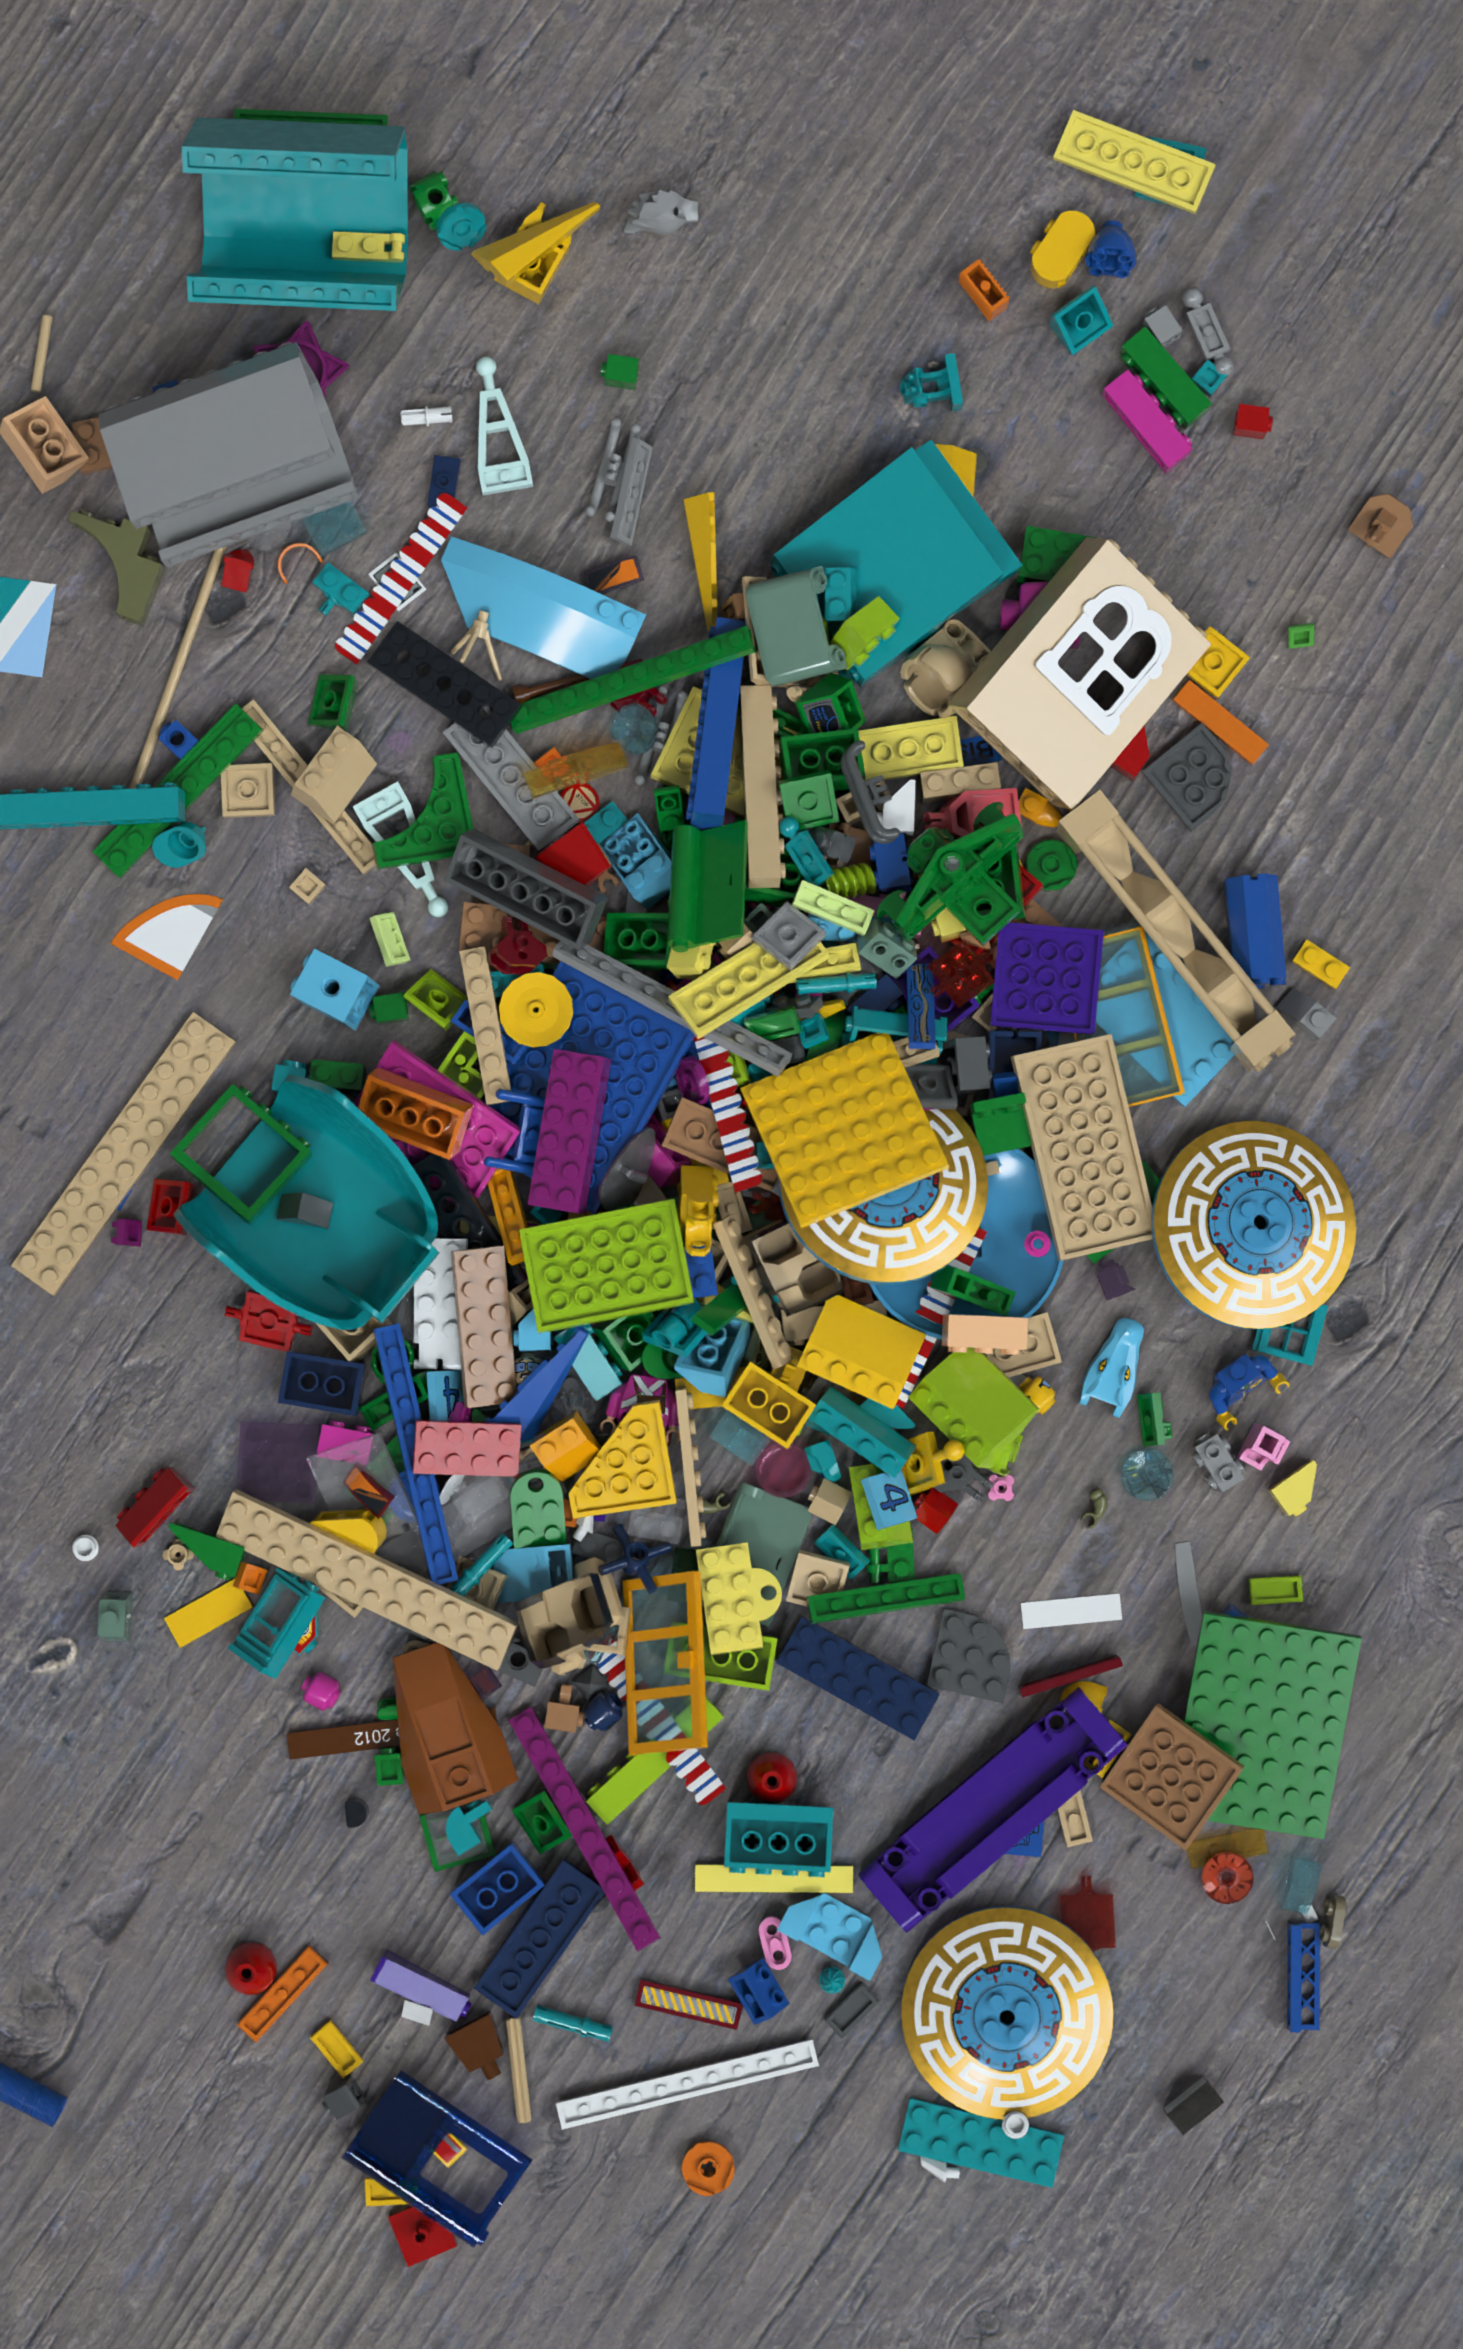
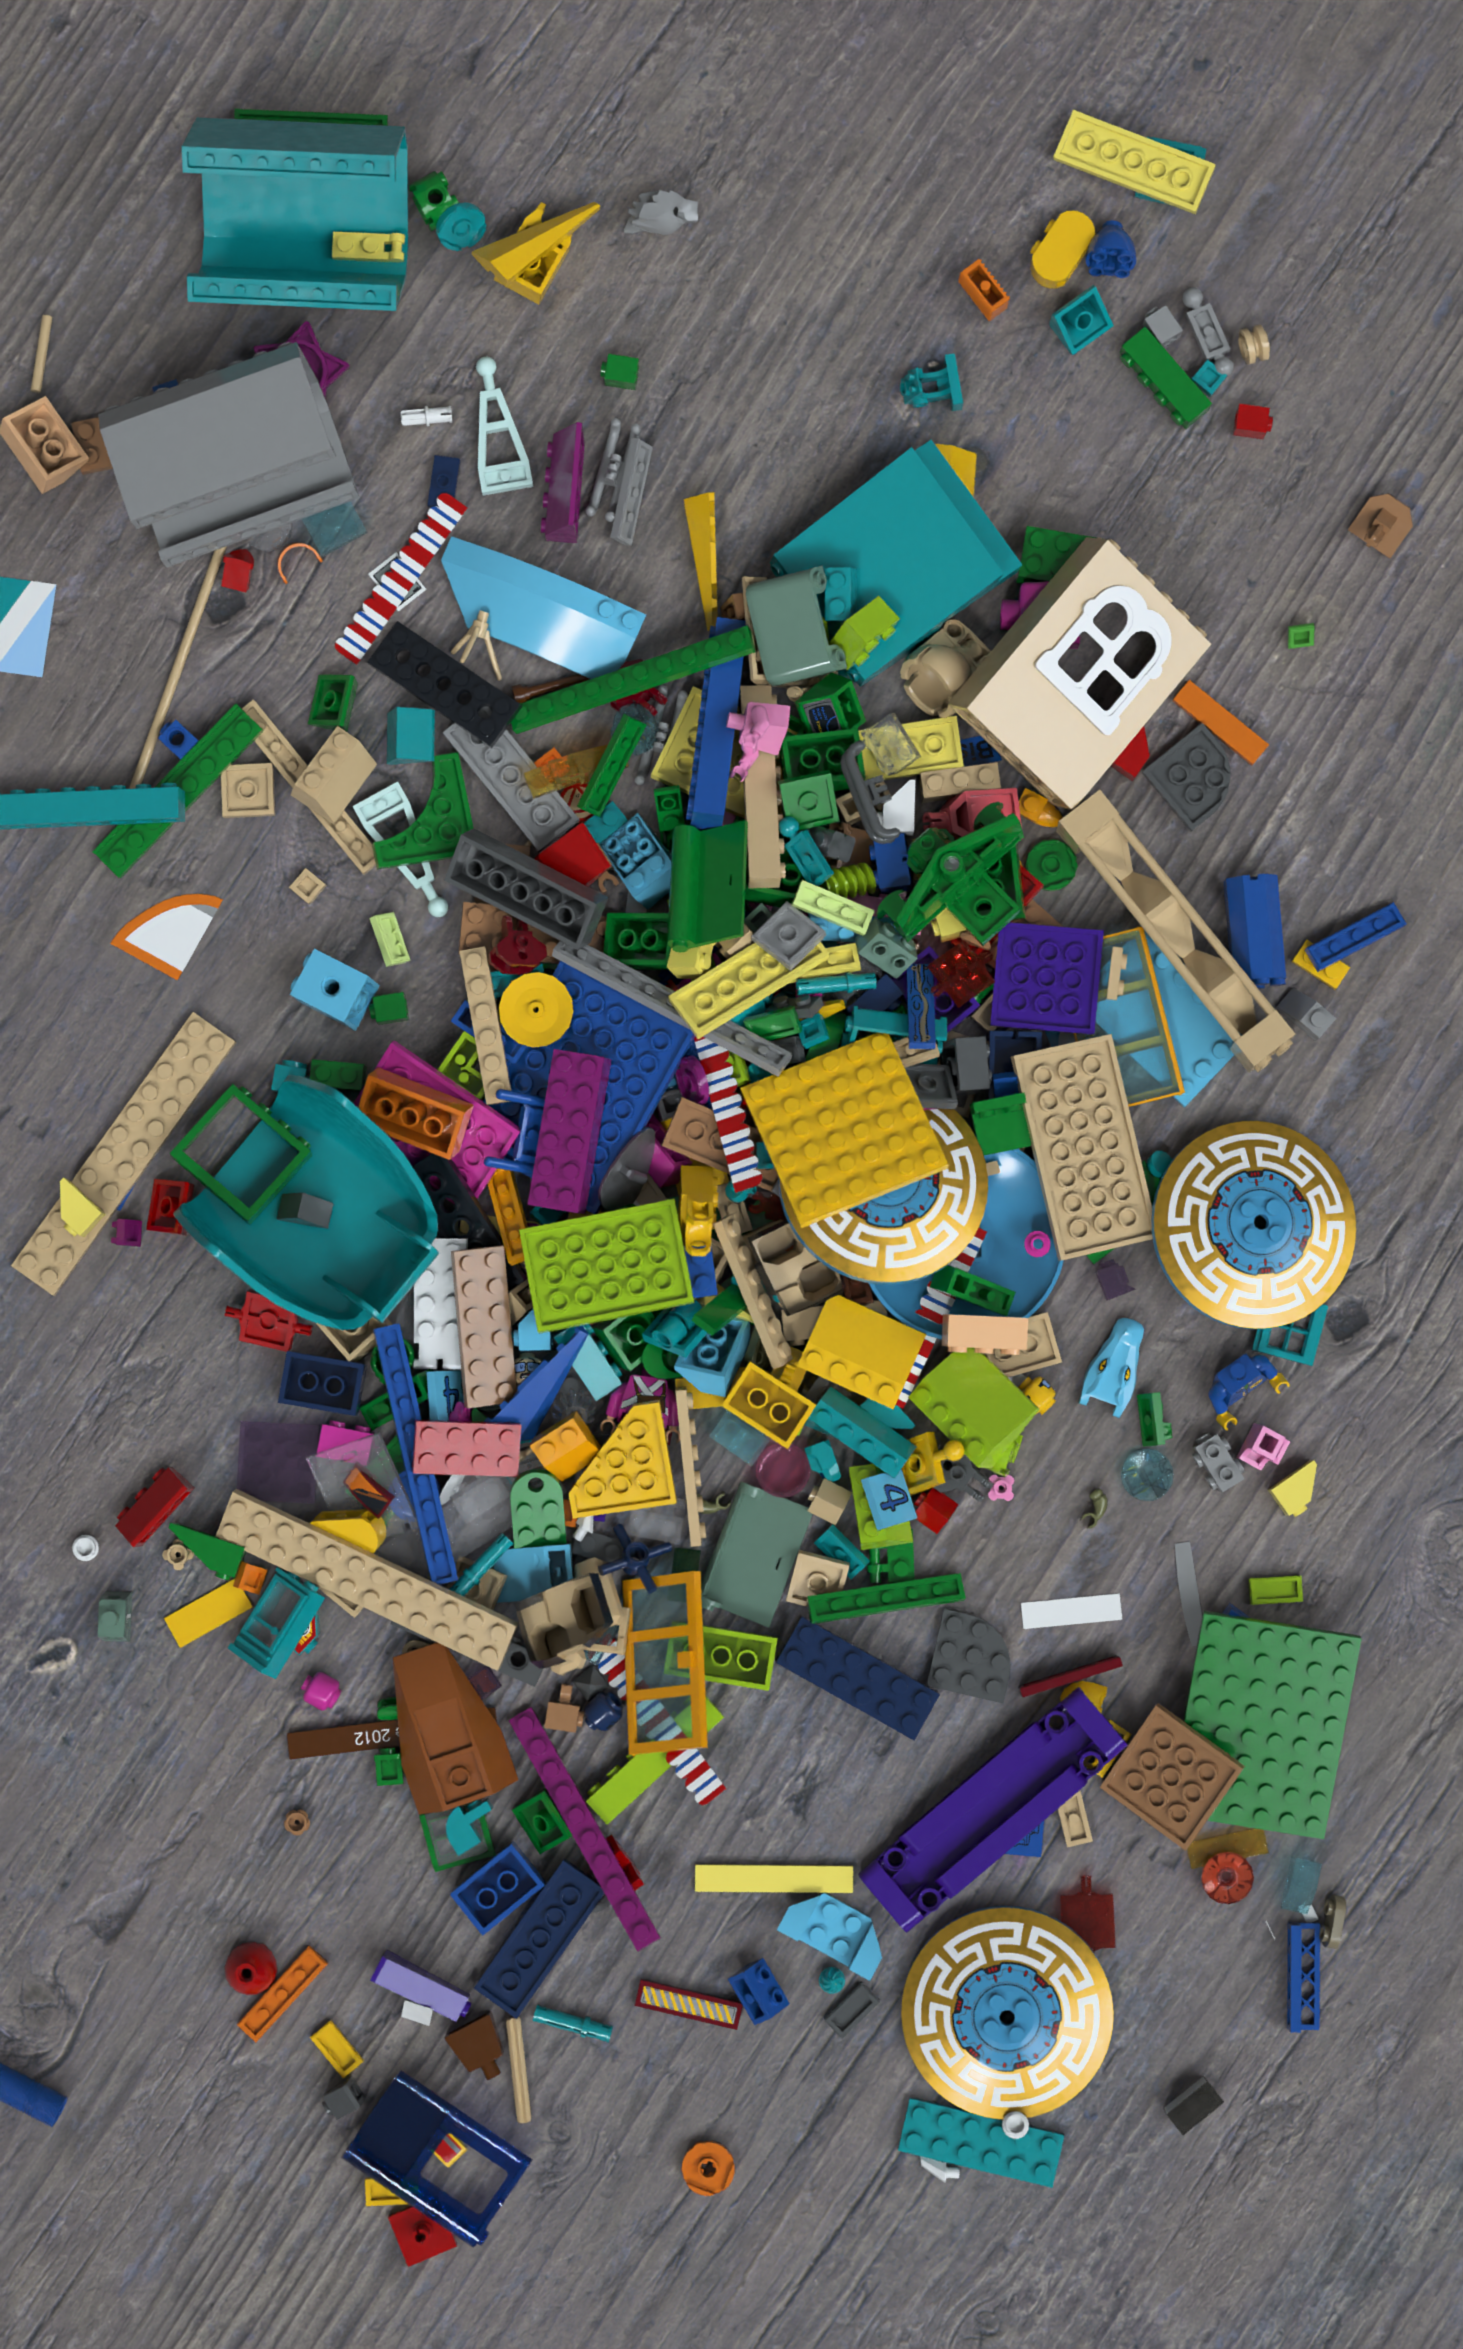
olive arch [68,510,165,627] -> none
teal piece [152,821,206,868] -> none
teal plate [312,563,369,616] -> none
black brick [345,1798,369,1828] -> none
lime slope [403,969,468,1032] -> none
white plate [556,2038,819,2129] -> none
slope [584,555,644,595] -> none
light yellow plate [696,1542,782,1655] -> none
teal brick [724,1802,833,1877] -> none
red piece [746,1752,798,1804] -> none
bright pink plate [759,1916,792,1970] -> none
dark pink brick [1102,370,1192,474] -> none
yellow plate [1186,626,1250,699] -> none
none -> light yellow slope [60,1177,106,1237]
none -> medium nougat plate [284,1809,310,1836]
none -> teal slope [387,707,435,765]
none -> magenta slope [541,422,585,543]
none -> green tile [577,714,646,817]
none -> teal piece [725,1180,757,1203]
none -> bright pink torso [726,702,790,782]
none -> clear bracket [861,713,921,775]
none -> tan plate [1106,947,1127,1001]
none -> teal tile [1147,1151,1172,1178]
none -> tan wheel [1238,324,1270,365]
none -> blue tile [1305,902,1406,972]

